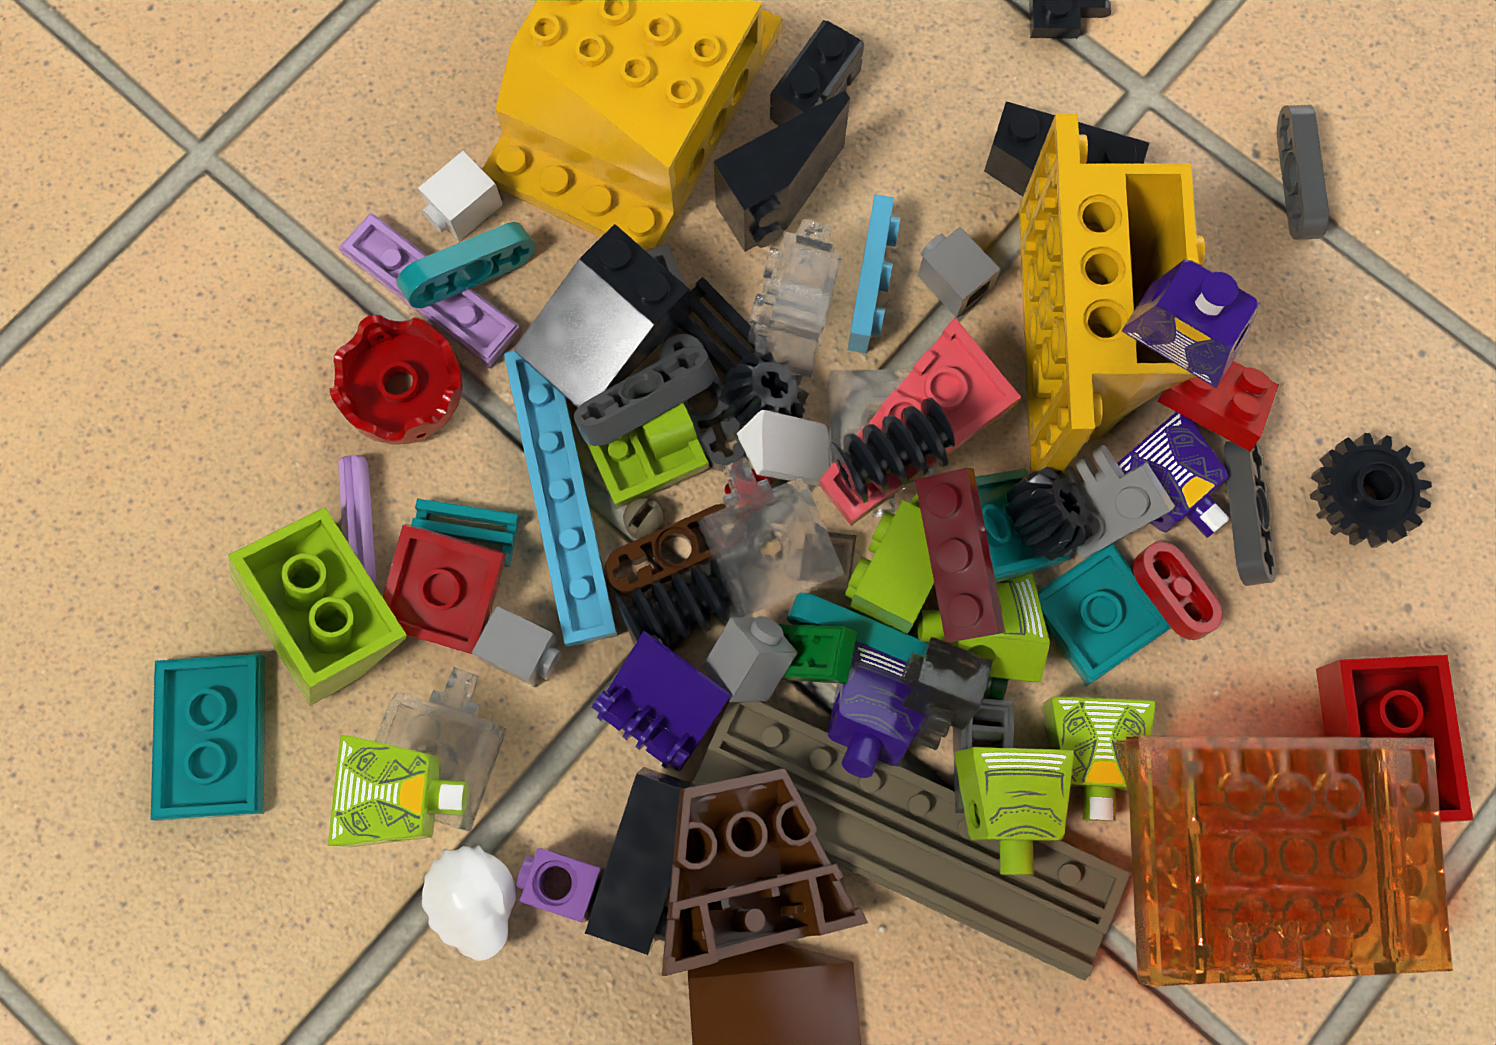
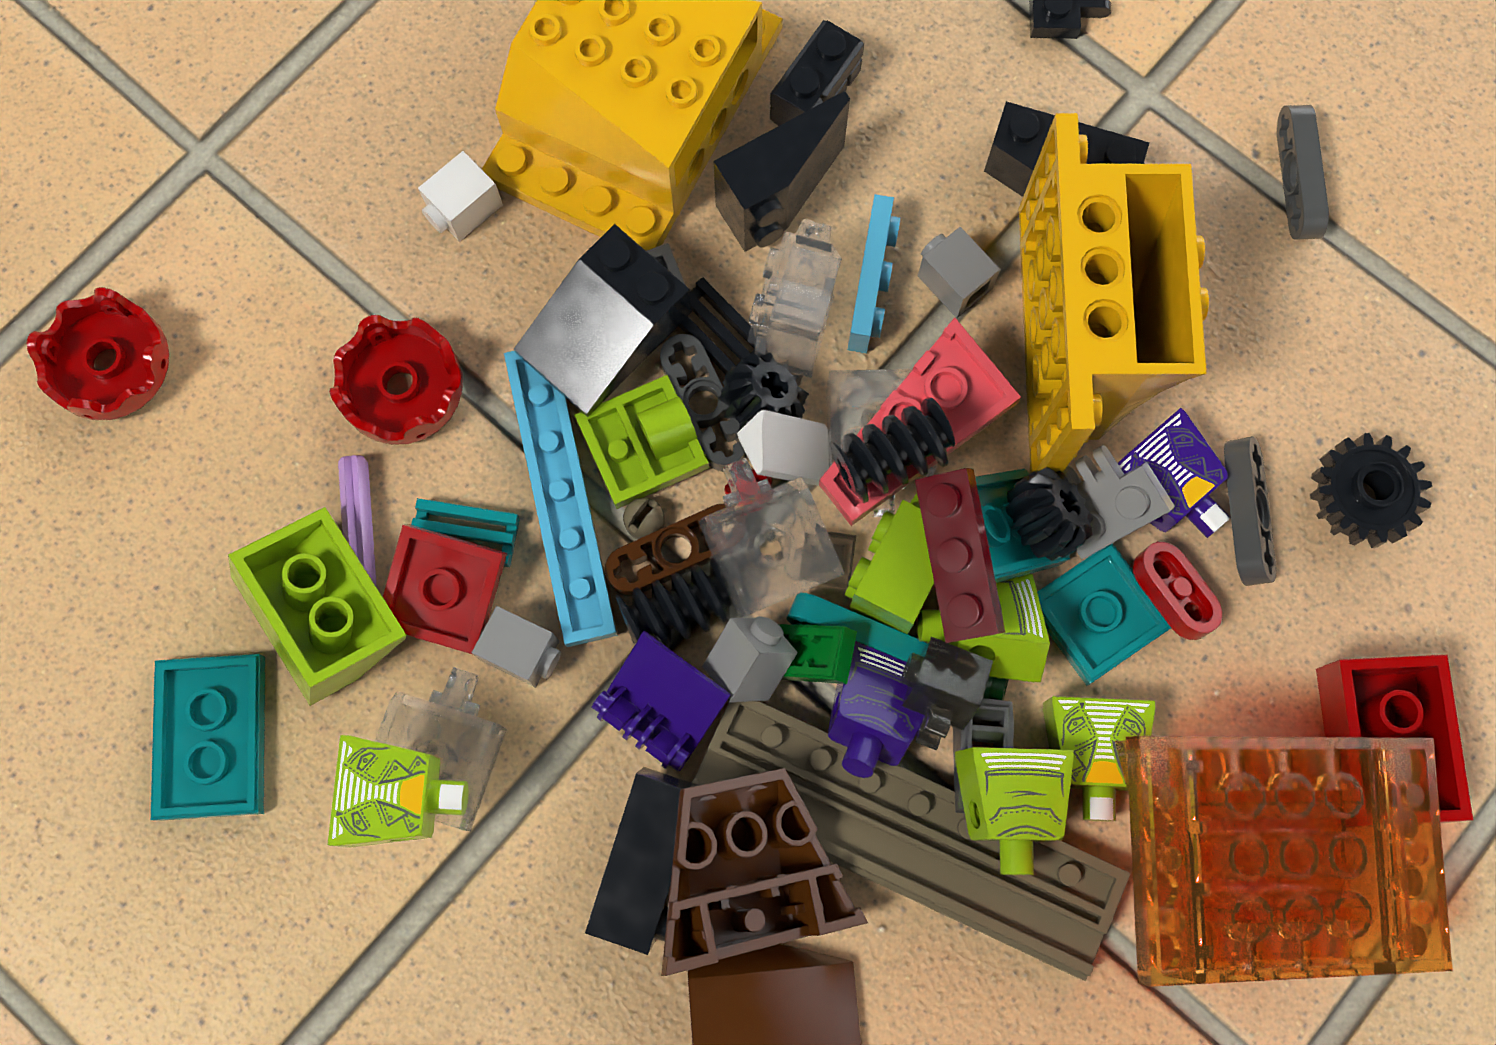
lavender tile [339,213,522,368] -> none
teal beam [396,222,536,308] -> none
white hair [422,845,517,961] -> none
medium lavender brick [516,848,605,923] -> none
dark grey beam [574,346,715,446] -> none
dark purple torso [1122,259,1260,388] -> none
red plate [1157,361,1279,452] -> none
none -> red plate [26,287,170,420]

